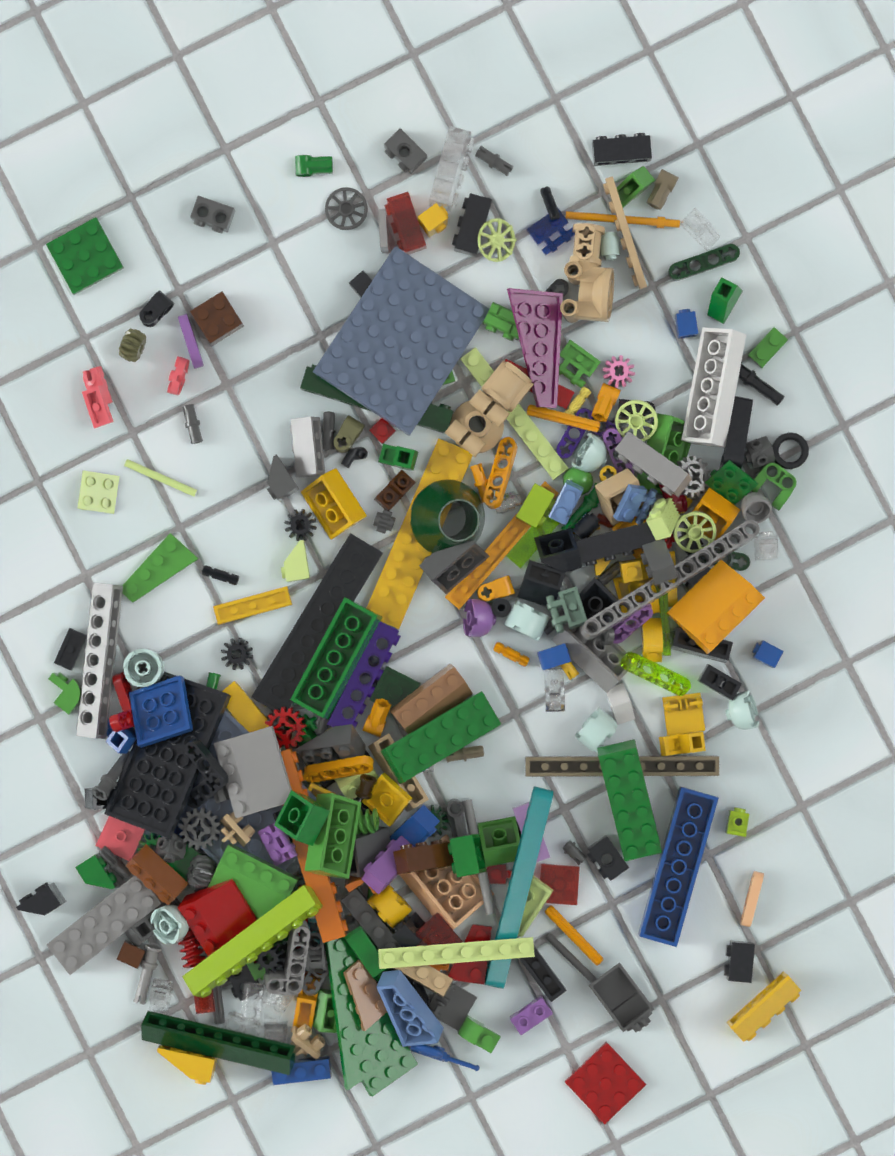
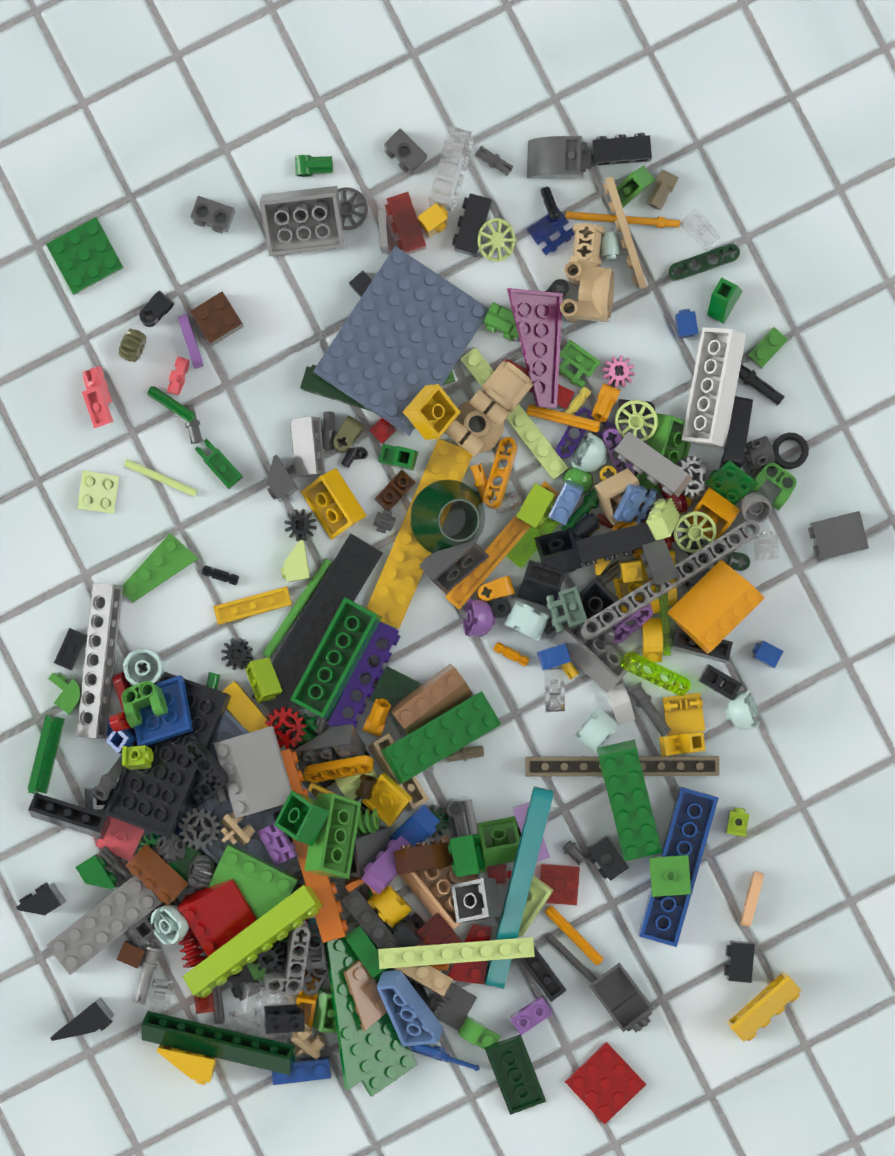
none -> green fence [27,714,65,794]
none -> black brick [28,793,110,839]
none -> black slope [50,997,114,1041]
none -> bright green piece [122,681,168,728]
none -> lime brick [122,745,154,770]
none -> green axle [147,386,196,423]
none -> green hinge [195,438,243,489]
none -> lime hinge [245,657,283,703]
none -> light grey slope [260,186,345,256]
none -> bright green piece [262,558,333,658]
none -> black brick [264,1004,305,1034]
none -> yellow brick [403,384,461,440]
none -> dark grey slope [451,878,501,923]
none -> dark green tile [484,1034,546,1115]
none -> dark grey piece [527,136,593,179]
none -> dark grey pin [627,681,671,737]
none -> bright green plate [649,855,691,897]
none -> dark grey slope [808,511,869,561]

